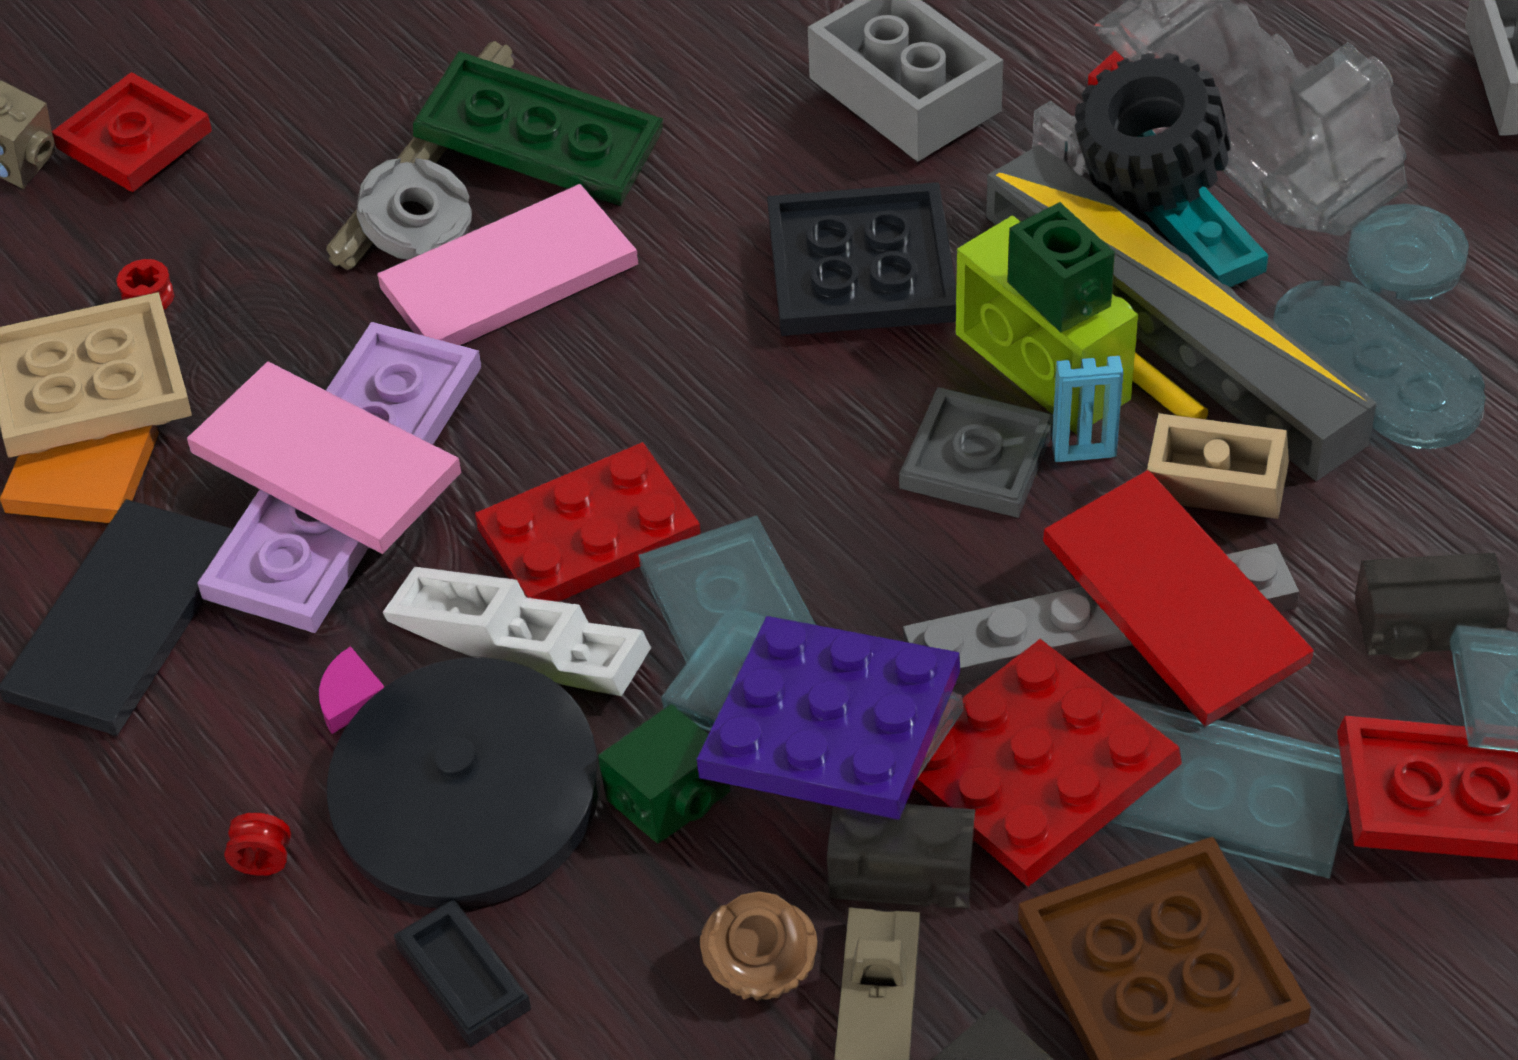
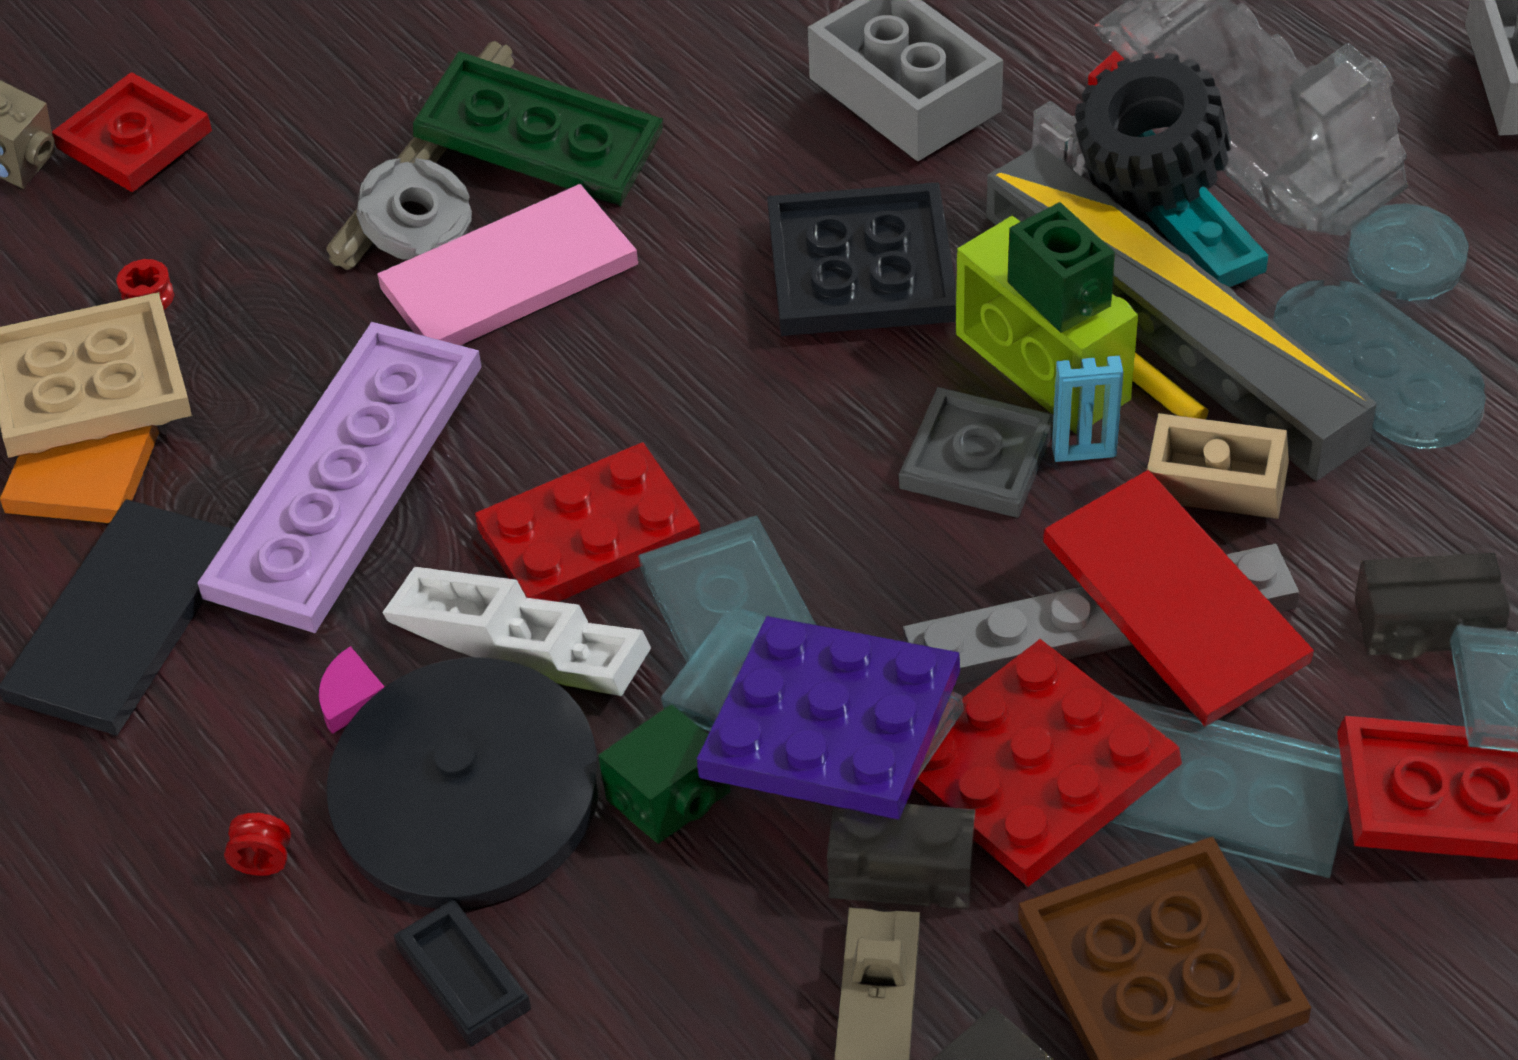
bright pink tile [187,362,461,554] -> none
medium nougat hair [700,891,818,1001] -> none

